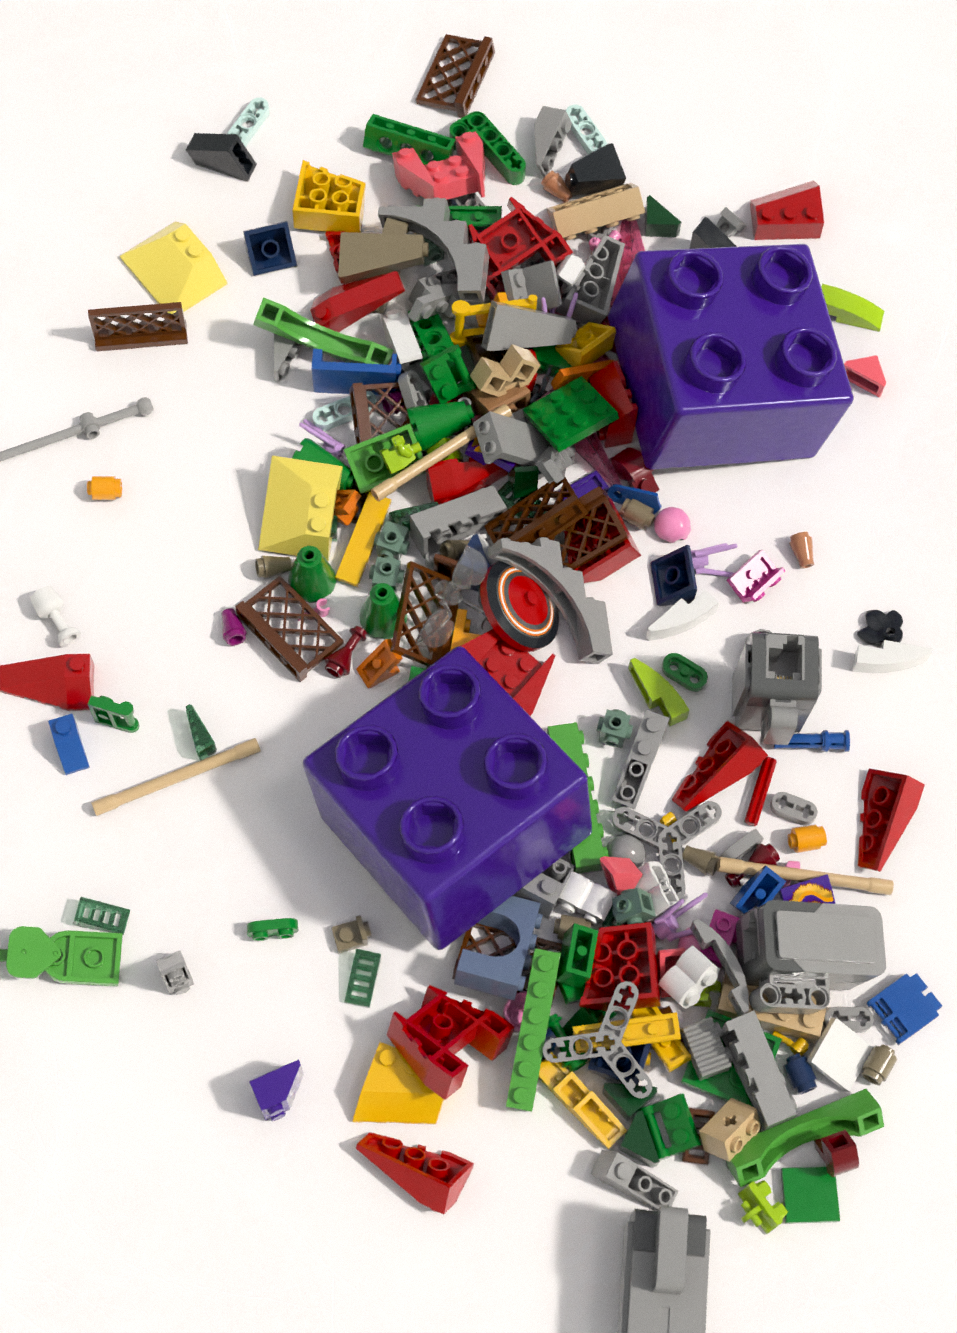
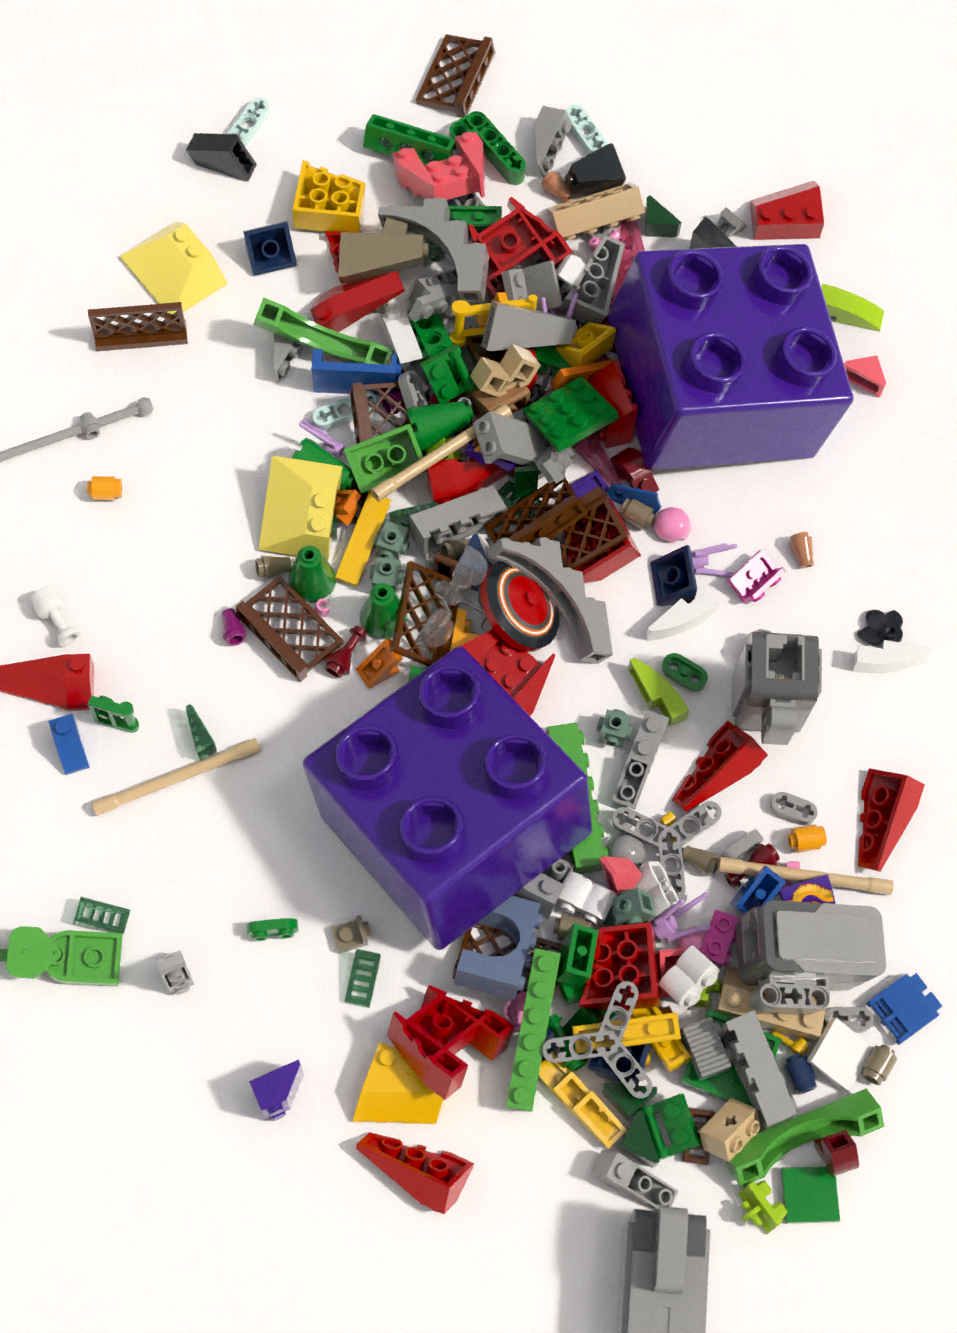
lime piece [379,435,422,474] -> none
light grey slope [690,919,749,1017] -> none
red axle [744,756,777,826] -> none
blue pin [774,730,850,752] -> none

